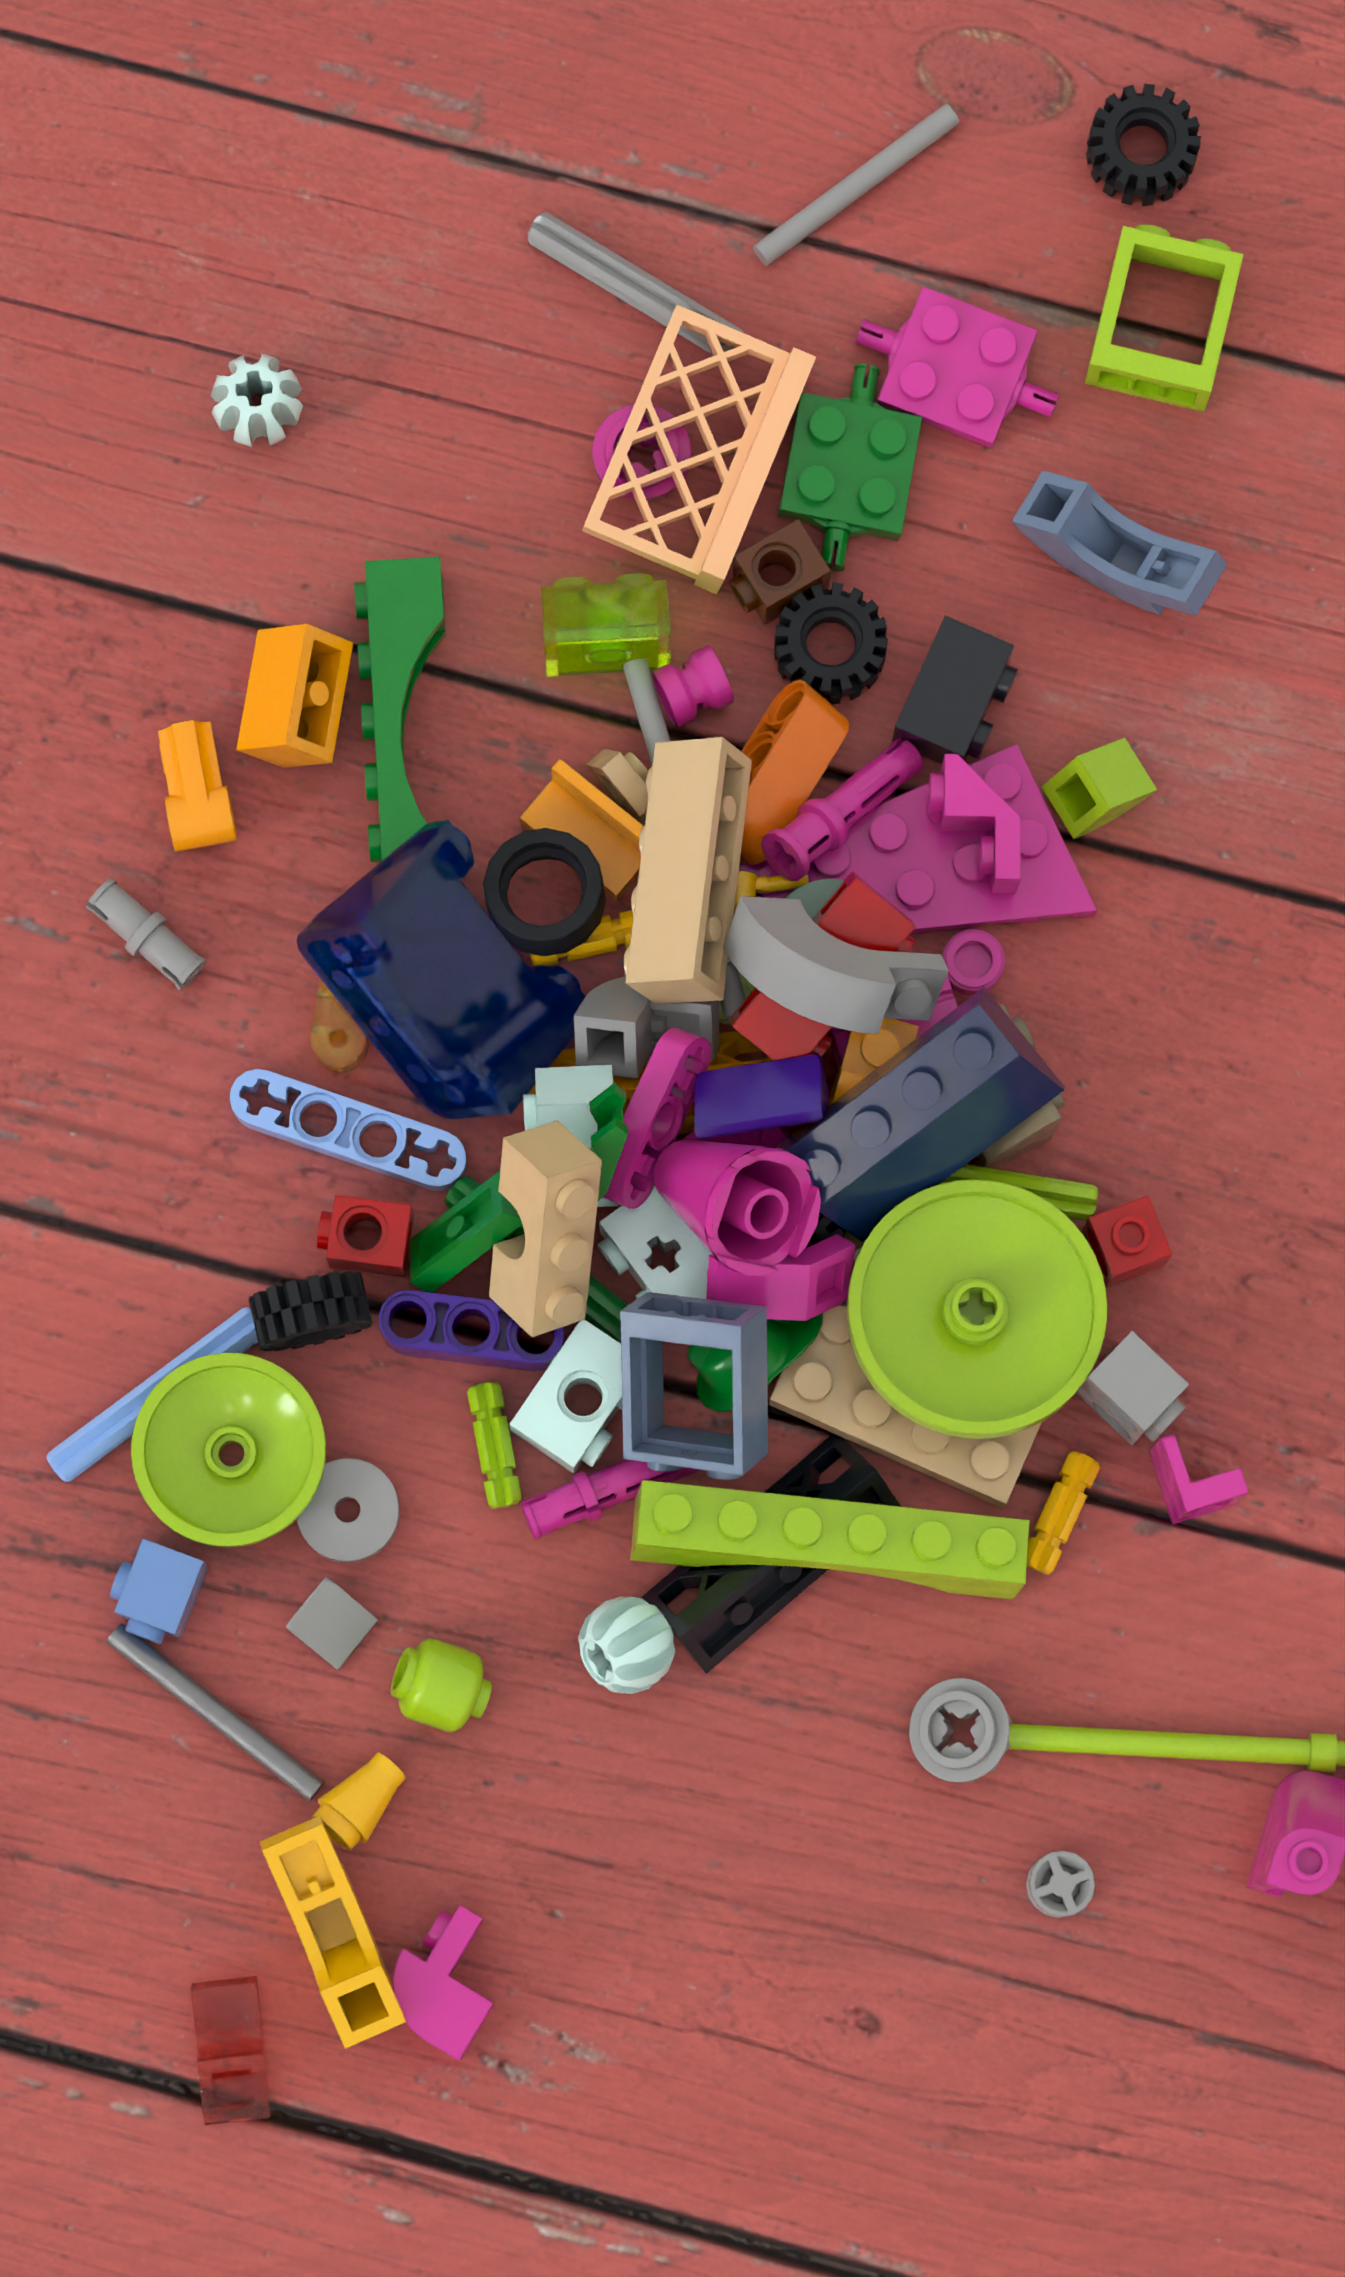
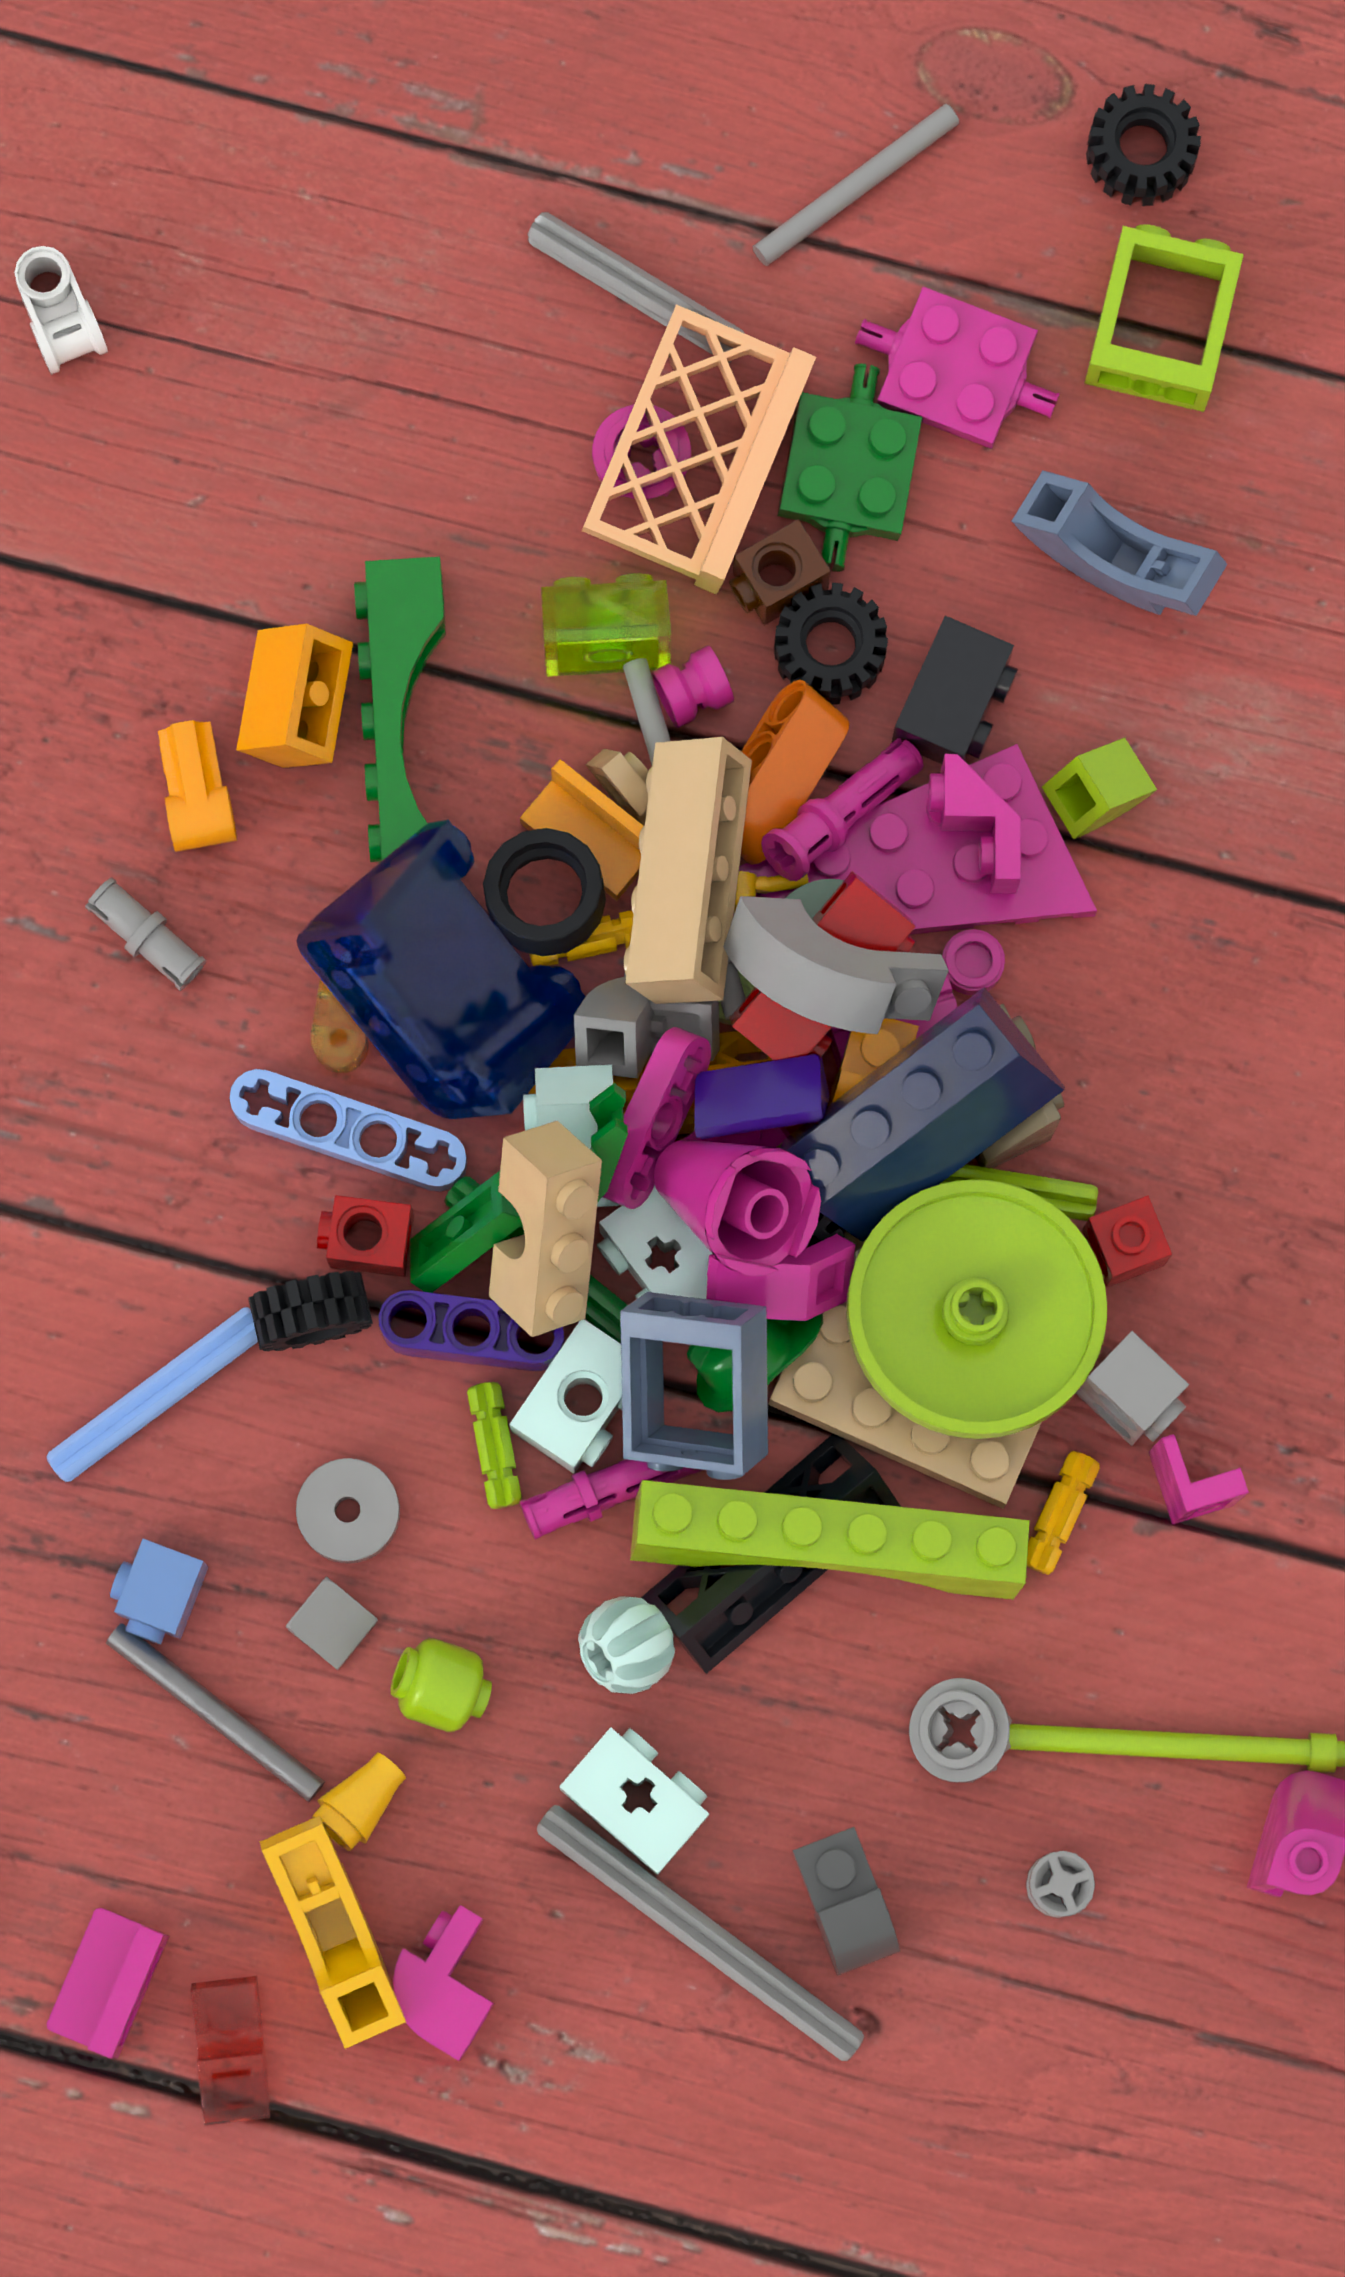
lime dish [131,1353,326,1547] -> none
light aqua piece [210,354,303,447] -> none
none -> white piece [15,246,108,375]
none -> dark pink panel [47,1908,169,2059]
none -> light grey axle [536,1805,864,2061]
none -> light aqua brick [559,1727,709,1876]
none -> dark grey brick [792,1827,900,1976]

